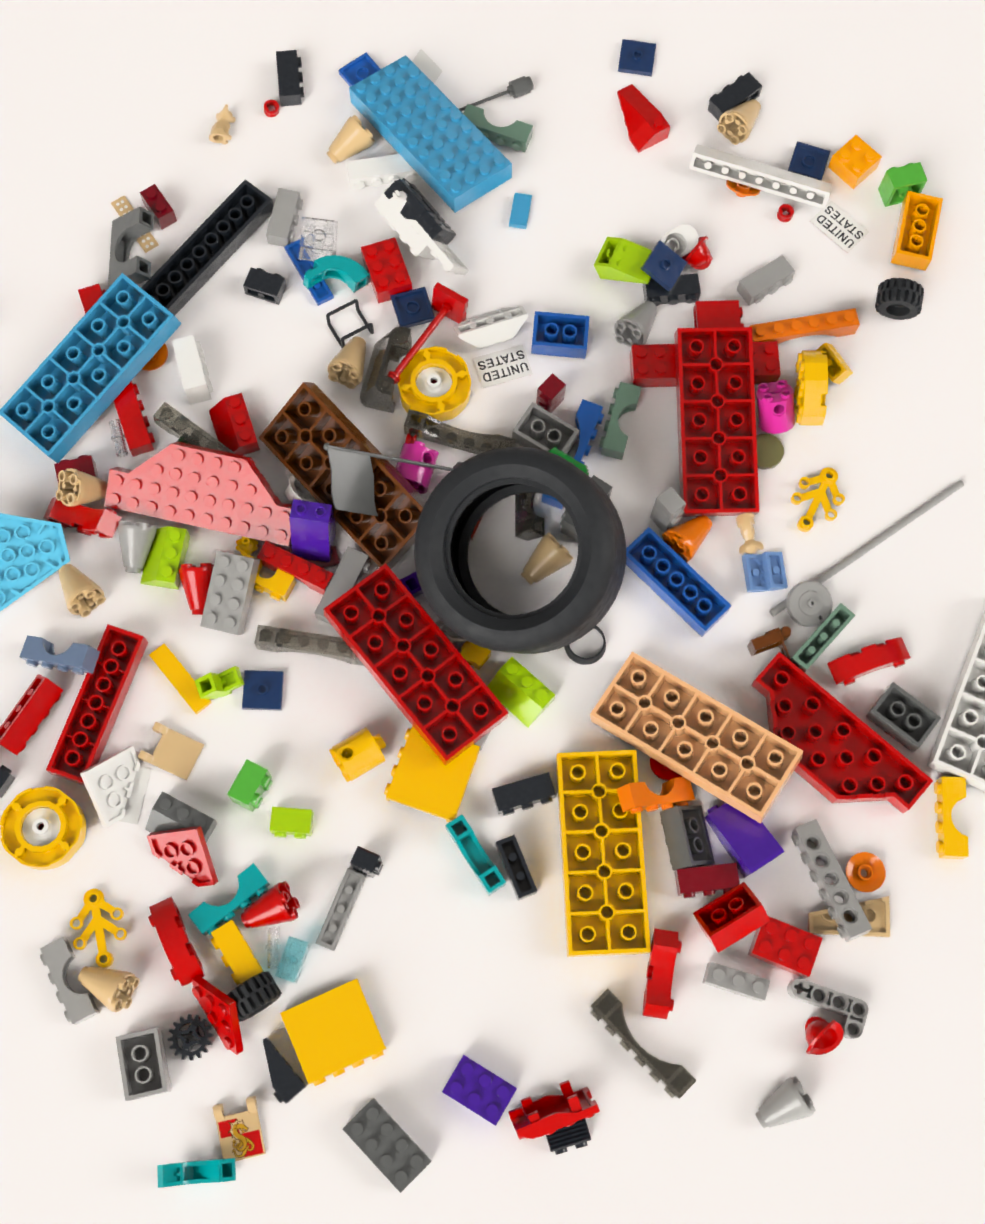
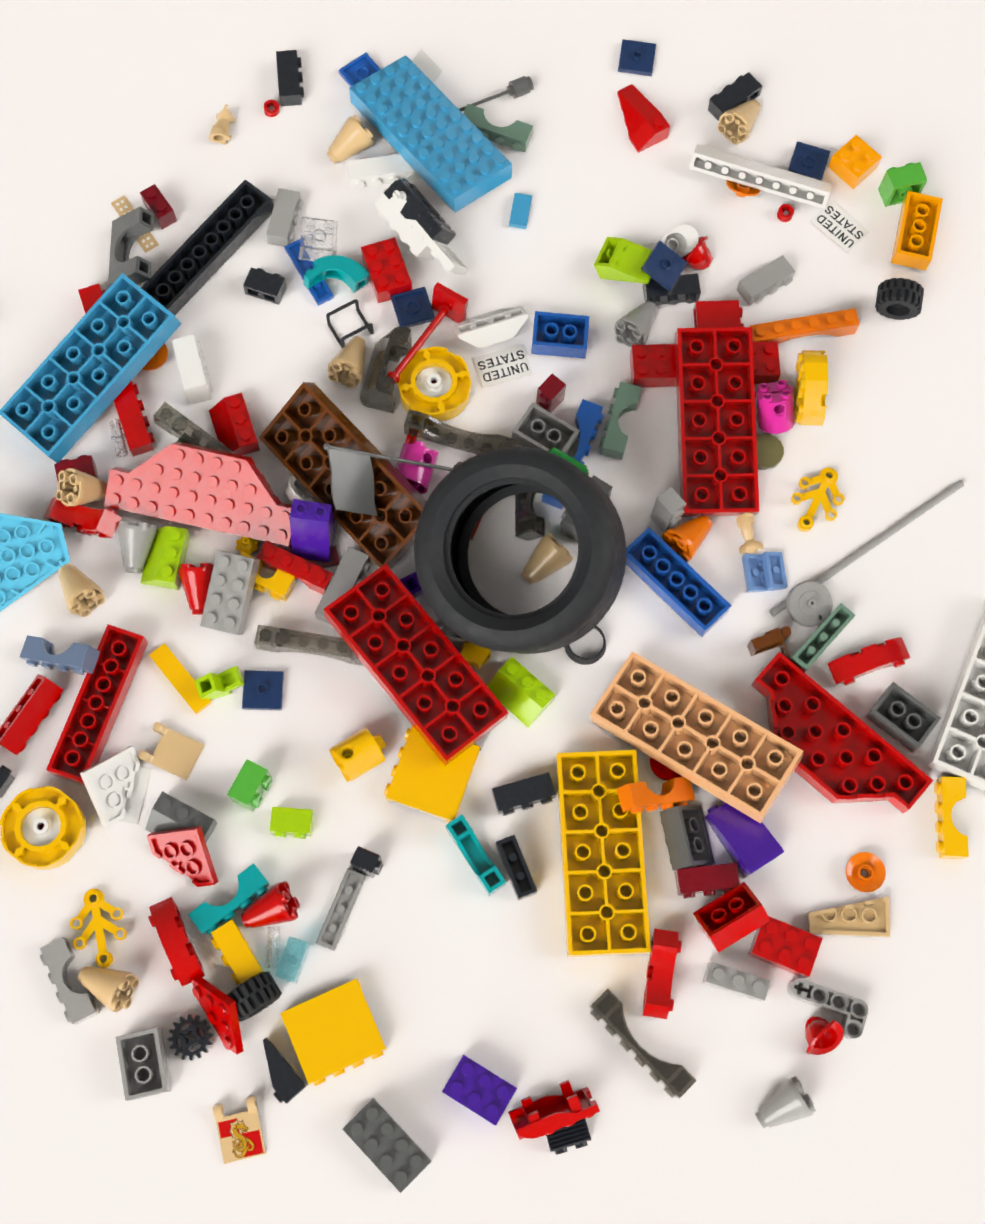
teal arch [157,1158,236,1188] -> none
light grey brick [791,819,872,943] -> none
yellow brick [816,343,853,384] -> none

